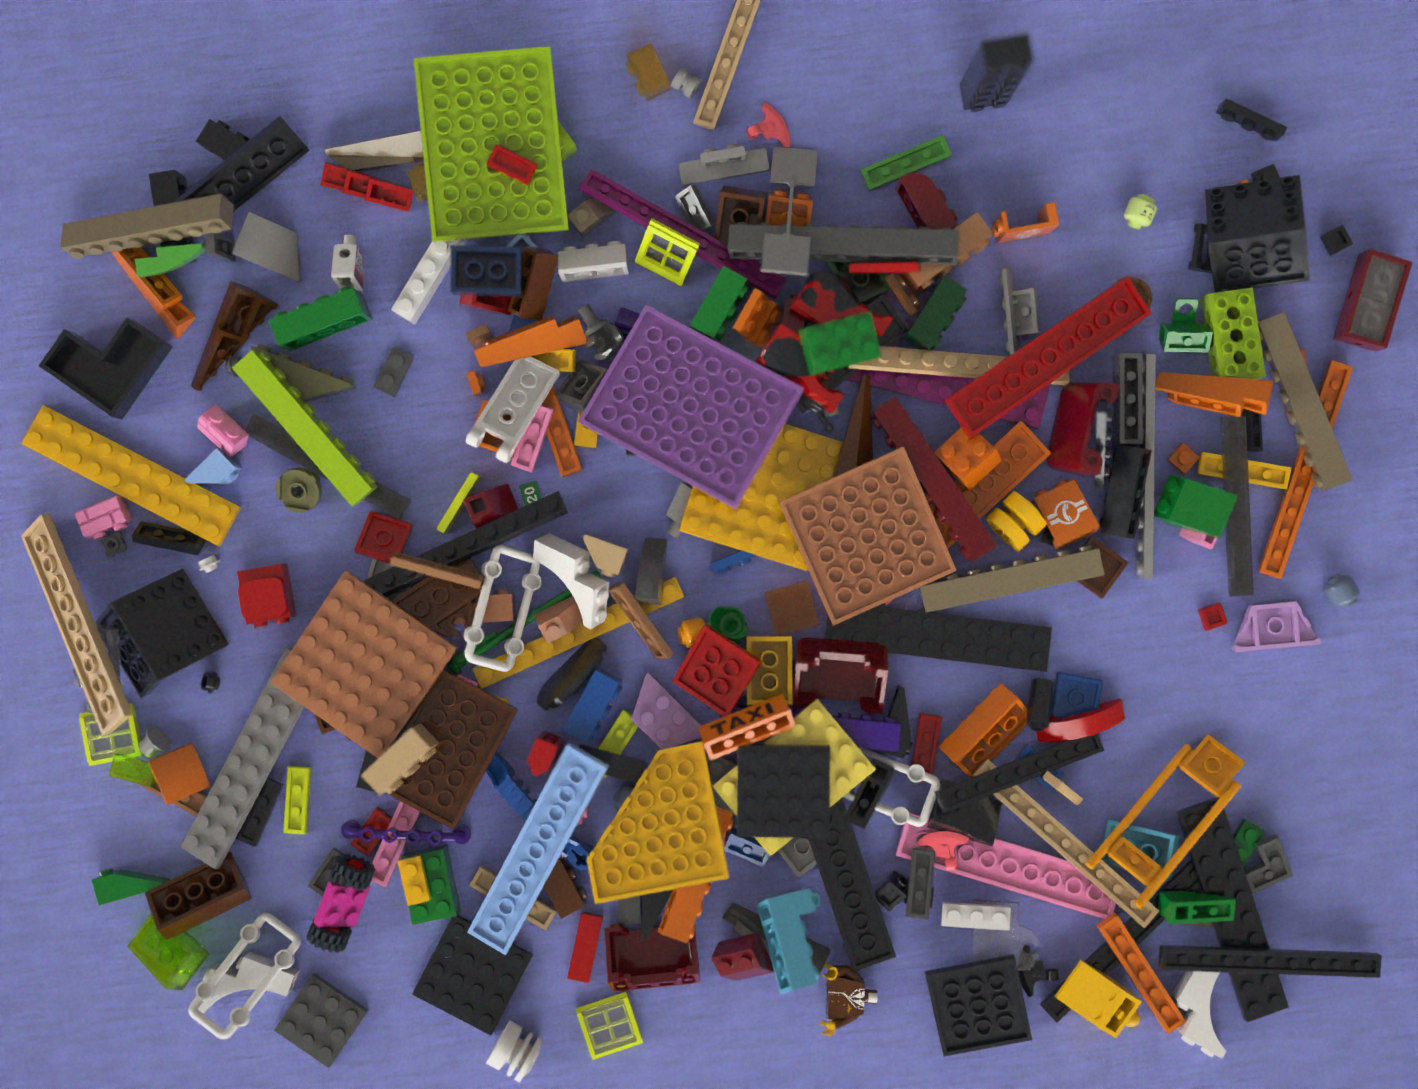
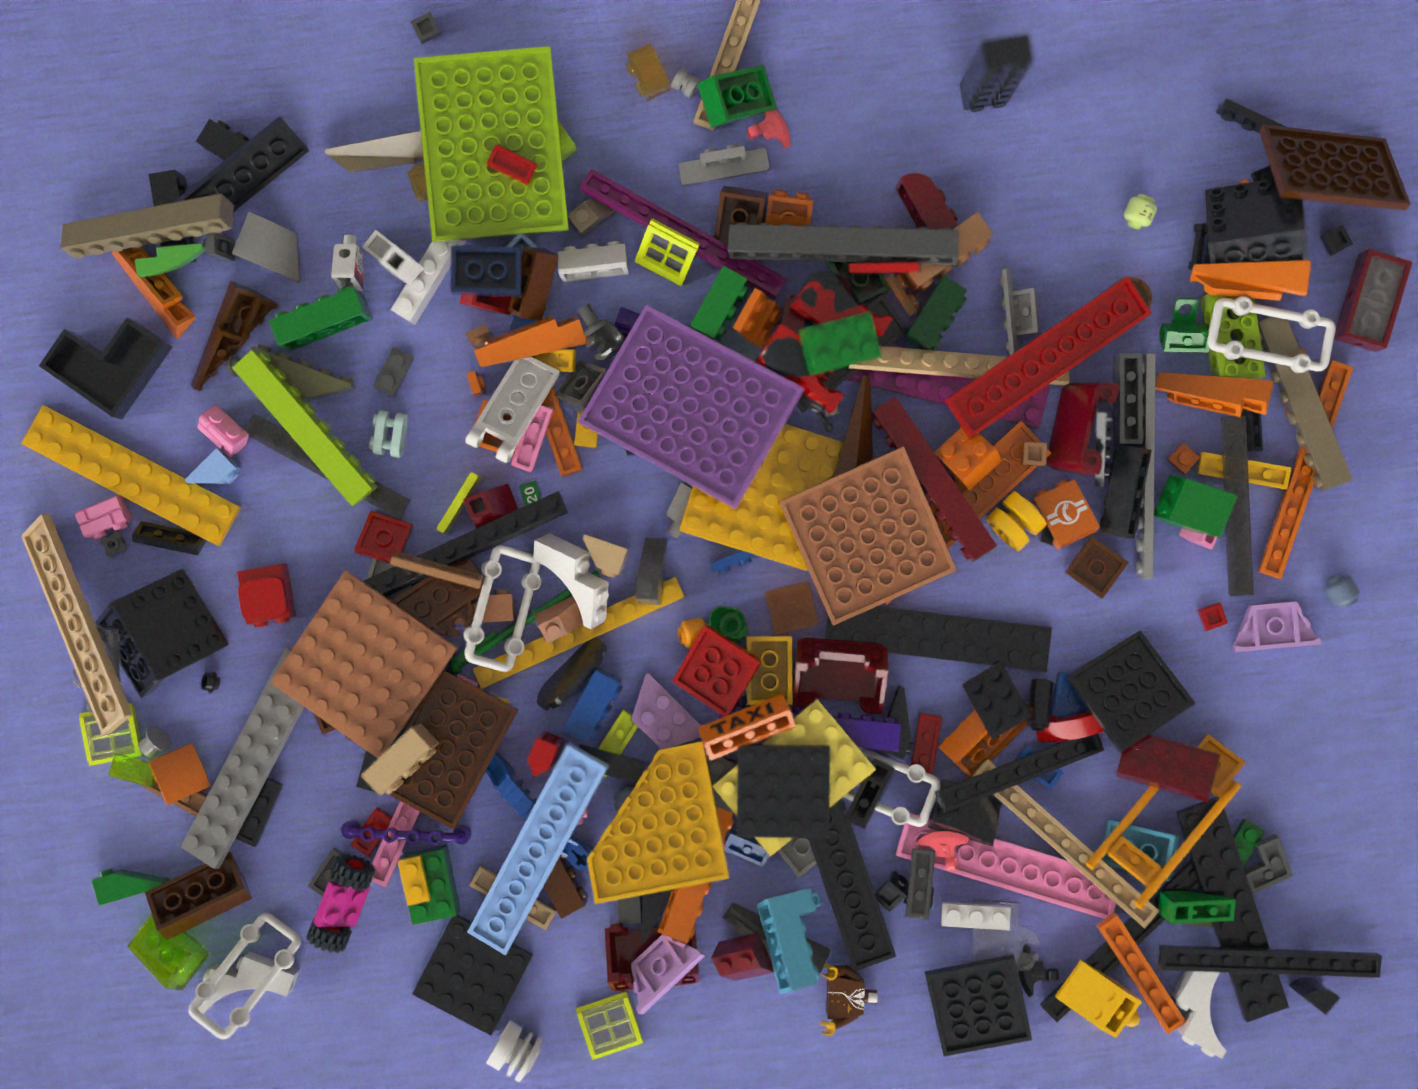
white plate [198,554,220,573] -> none
dark grey plate [274,973,369,1068] -> none
olive plate [276,467,322,513] -> none
neon yellow tile [283,765,312,834] -> none
red slope [320,162,414,212] -> none
red tile [567,911,603,983] -> none
medium nougat tile [608,583,674,659] -> none
dark grey plate [675,185,715,232] -> none
light grey hinge [761,147,818,275] -> none
bright green plate [860,135,952,192] -> none
dark tan brick [919,545,1105,613] -> none
orange panel [991,202,1059,243] -> none
tan tile [1043,771,1083,805] -> none
none -> white arch [363,230,424,285]
none -> light aqua brick [369,410,408,458]
none -> dark grey plate [410,12,442,44]
none -> lavender wing [631,935,705,1014]
none -> green slope [697,65,777,128]
none -> black plate [962,661,1032,739]
none -> medium nougat plate [1022,442,1047,466]
none -> black plate [1066,630,1196,753]
none -> dark red brick [1116,735,1220,802]
none -> orange wedge [1190,260,1311,301]
none -> white bar [1207,296,1335,373]
none -> reddish brown plate [1259,124,1411,210]
none -> black brick [1288,977,1340,1015]

